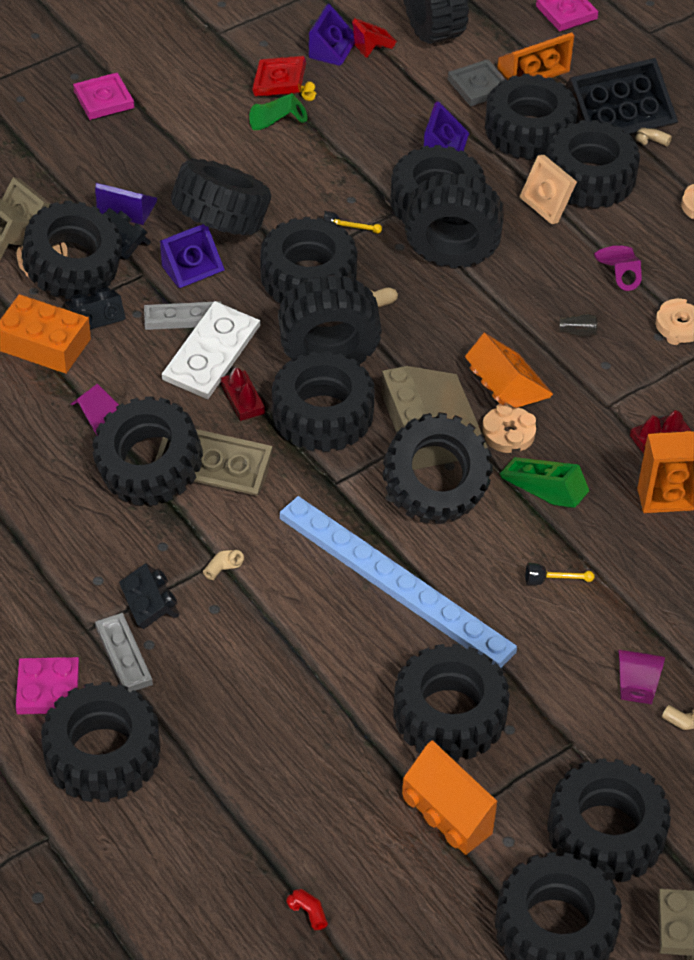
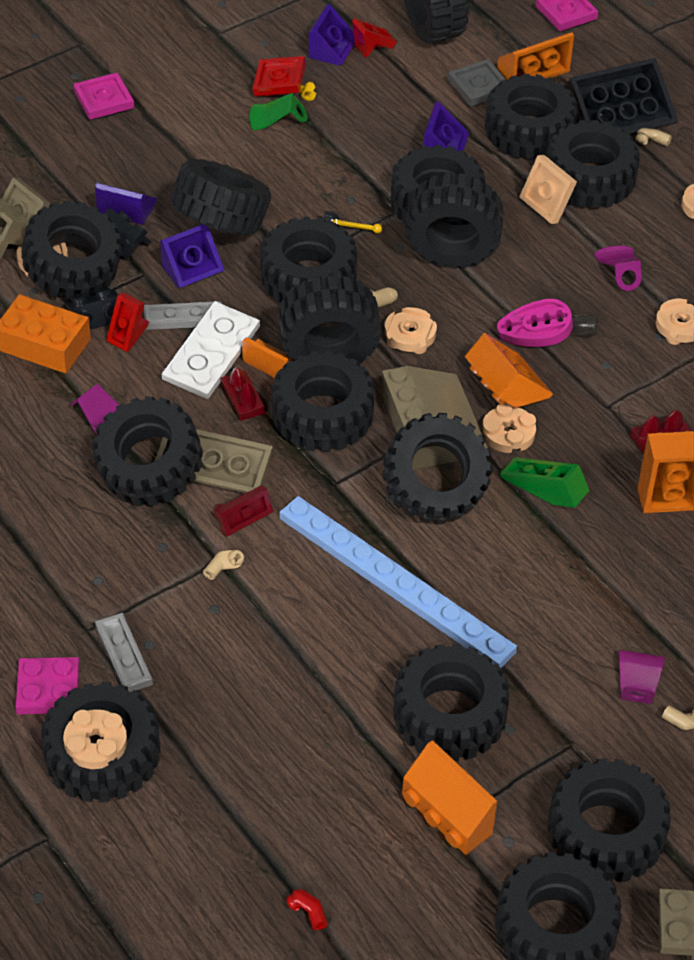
black bracket [119,563,180,629] -> none
hinge [525,563,595,586] -> none
none -> light nougat plate [64,710,127,769]
none -> red slope [106,293,149,352]
none -> dark red tile [214,485,273,536]
none -> orange panel [242,337,293,378]
none -> light nougat plate [385,307,437,354]
none -> dark pink piece [497,299,573,347]

